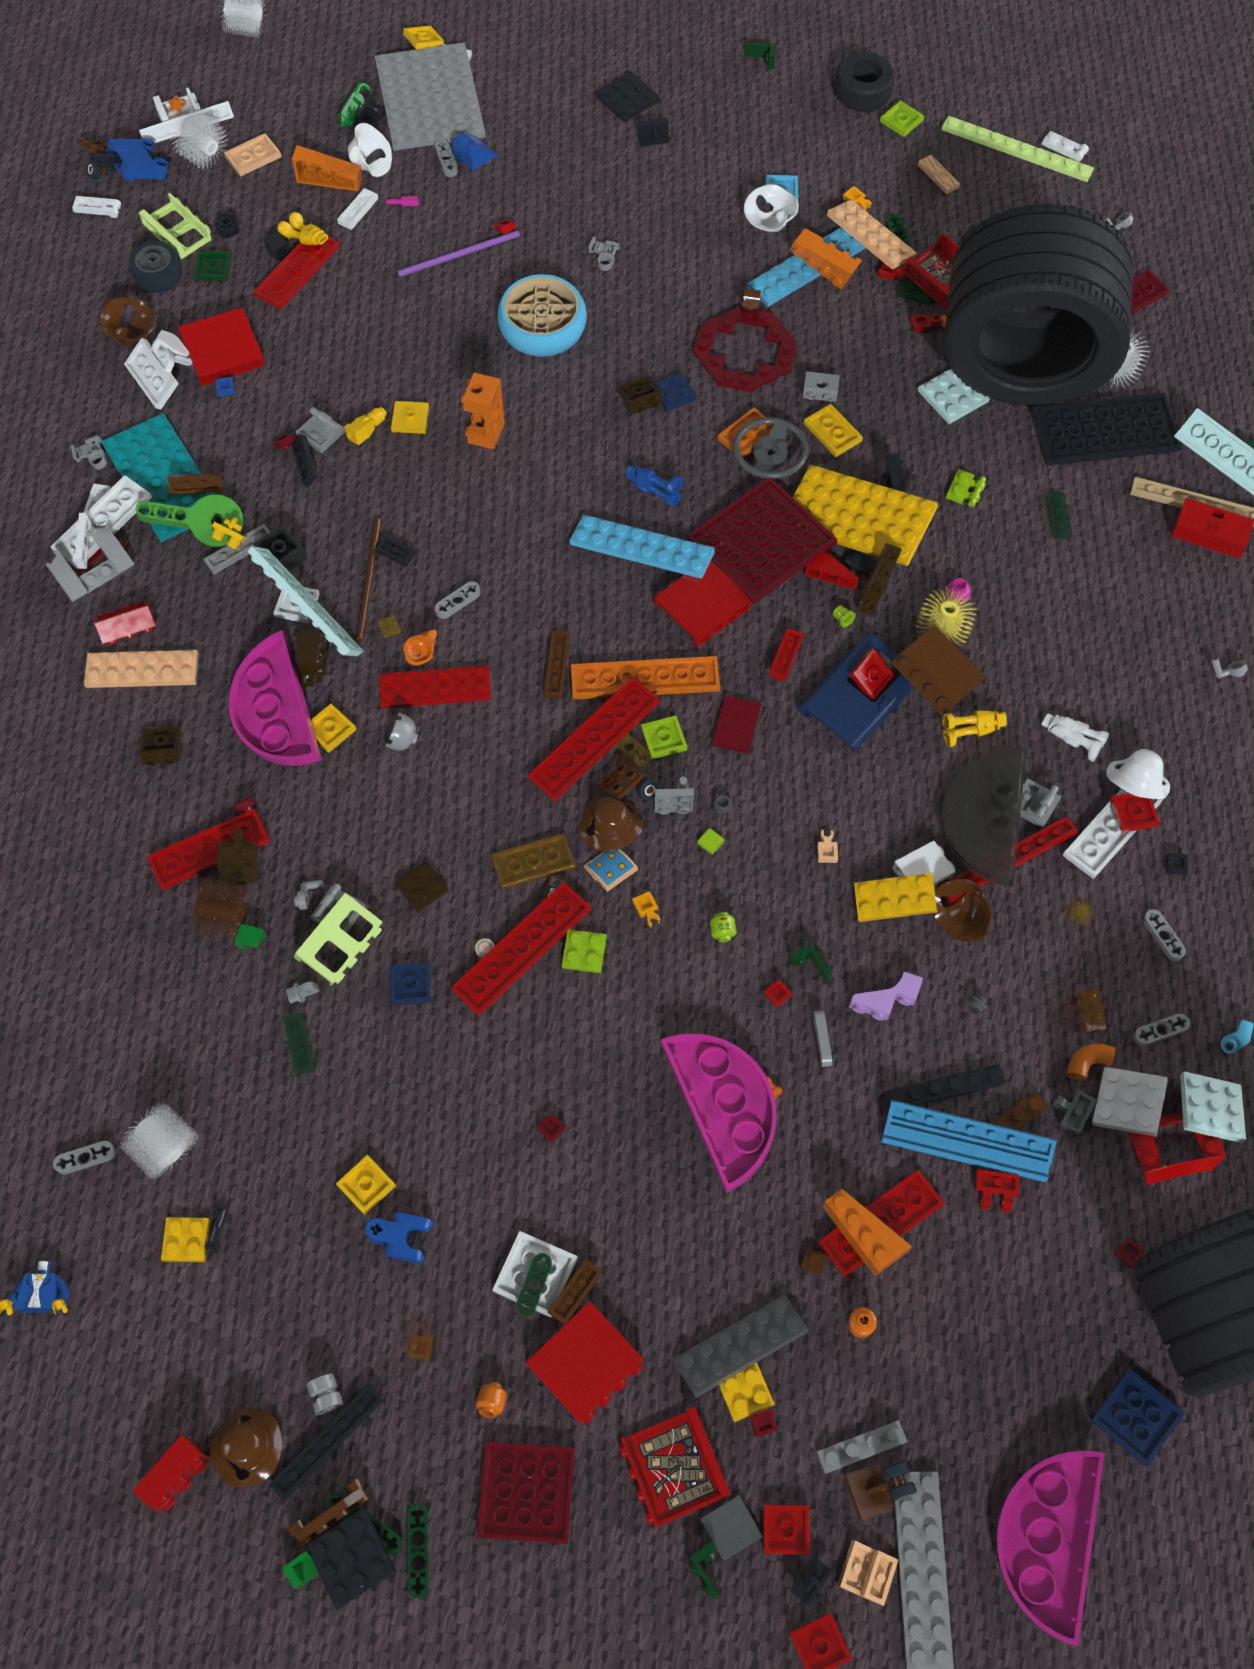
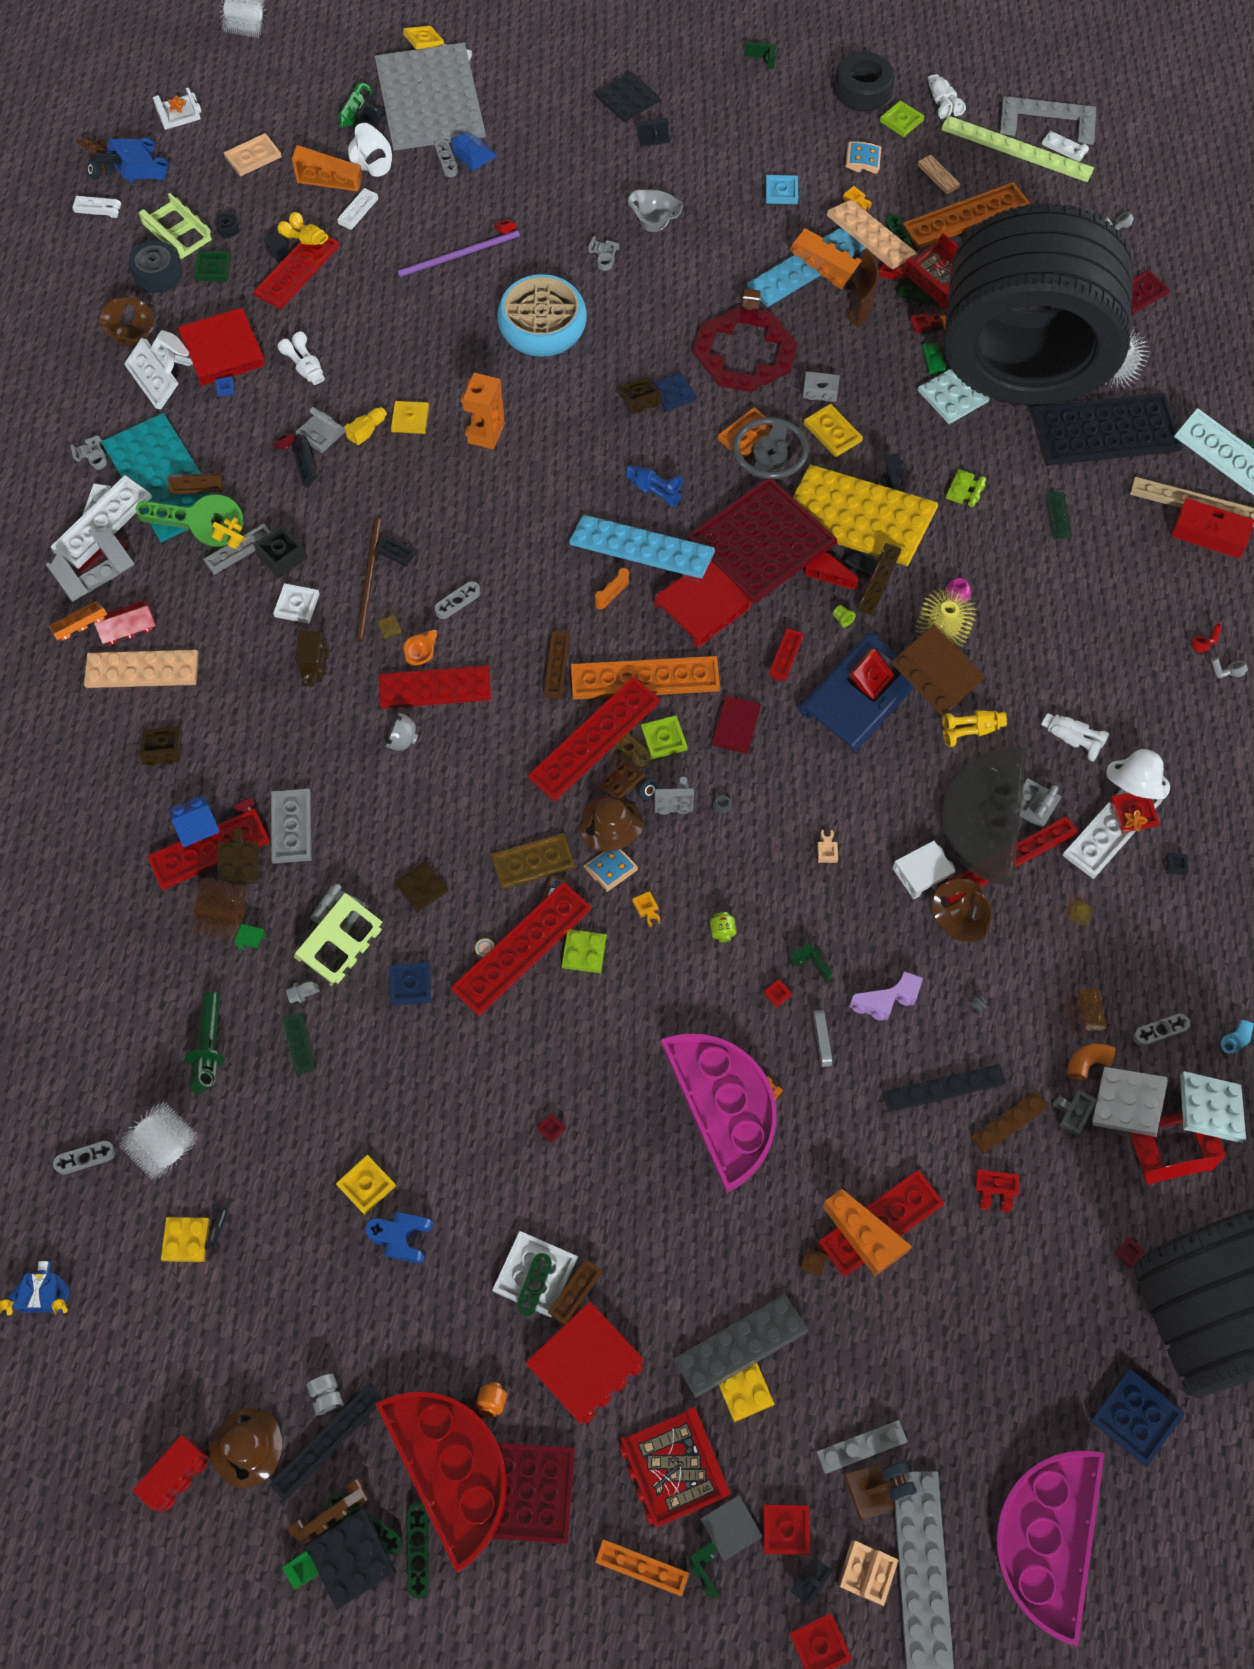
white plate [72,513,91,569] -> none
white plate [139,101,234,143] -> none
white piece [170,109,228,170] -> none
dark pink plate [229,630,322,766] -> none
light aqua plate [247,546,363,656] -> none
light grey plate [294,880,324,910] -> none
yellow plate [311,704,357,753] -> none
dark pink axle [386,196,419,207] -> none
clear orange plate [408,1335,434,1361] -> none
lime tile [697,828,724,855] -> none
white piece [744,184,798,232] -> none
dark red plate [749,1407,777,1437] -> none
orange head [847,1307,877,1338] -> none
yellow plate [854,873,938,922] -> none
dark azure plate [881,1100,1057,1182] -> none
light grey beam [1143,909,1186,961] -> none
none -> orange plate [48,601,107,641]
none -> blue slope [168,796,220,847]
none -> dark green piece [185,992,225,1094]
none -> light grey plate [271,789,312,864]
none -> white piece [277,332,325,385]
none -> red plate [375,1392,507,1573]
none -> orange plate [595,568,629,609]
none -> orange plate [595,1539,689,1597]
none -> light grey piece [628,190,683,232]
none -> slope [846,142,881,174]
none -> reddish brown panel [847,248,879,328]
none -> orange plate [903,182,1030,249]
none -> green plate [922,342,946,374]
none -> white piece [928,74,966,119]
none -> light grey plate [1000,96,1096,145]
none -> orange plant [1124,809,1148,832]
none -> red plate [1191,623,1222,653]

